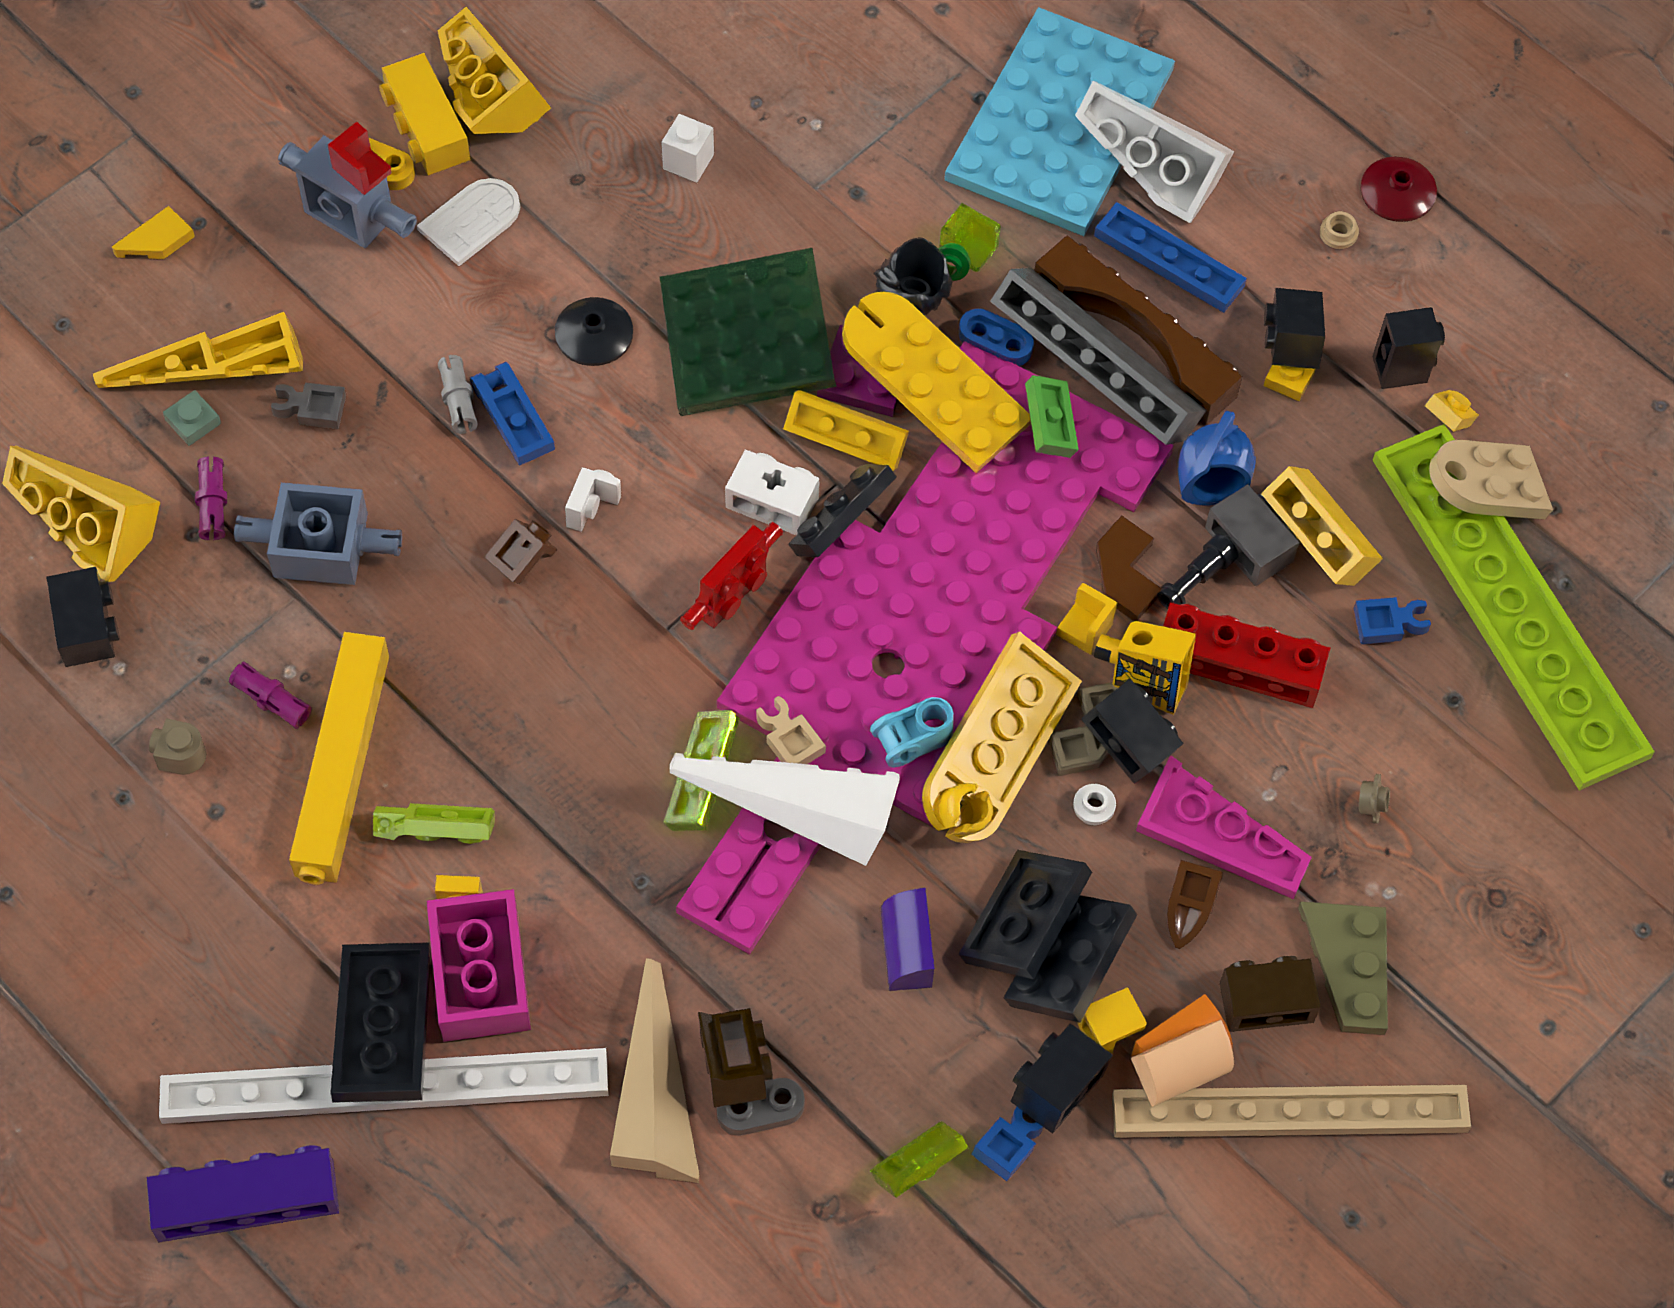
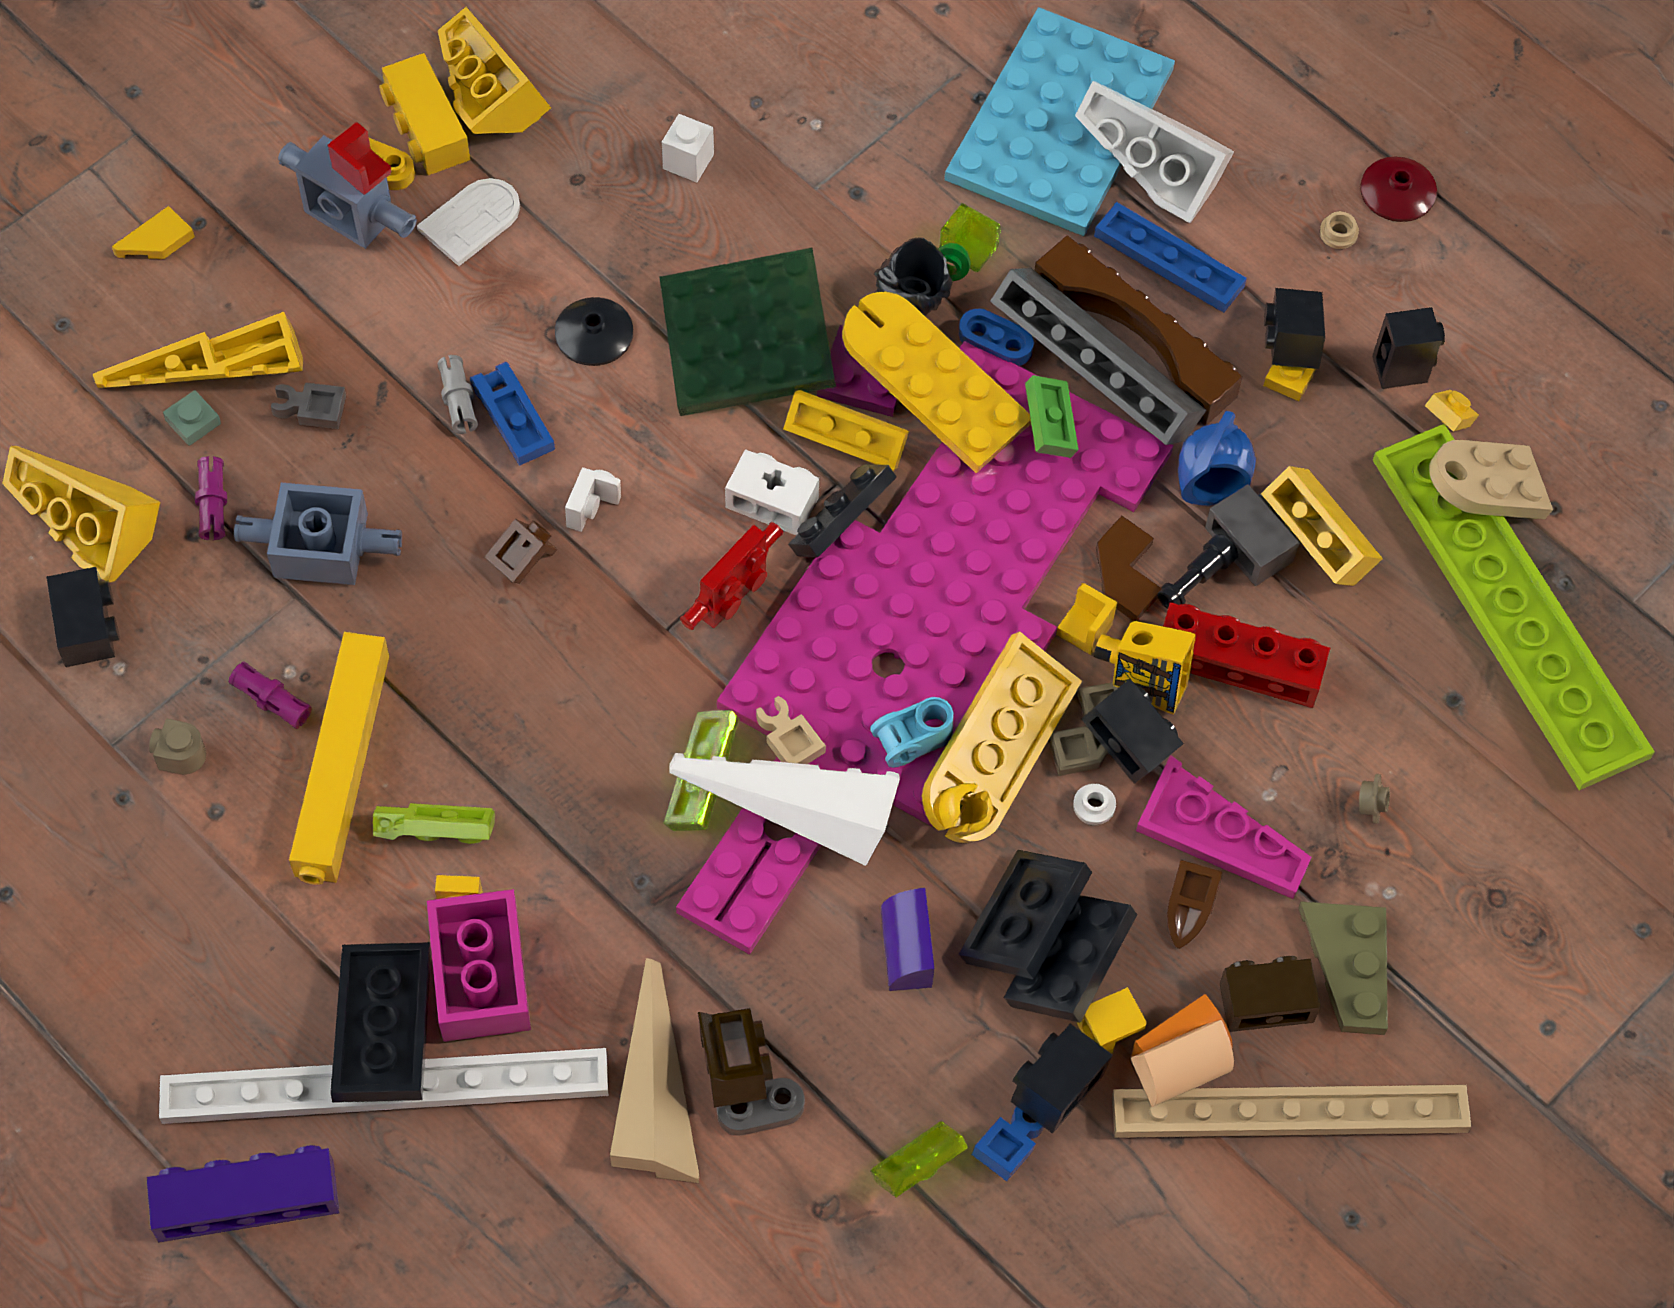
blue plate [1353,597,1431,644] -> none

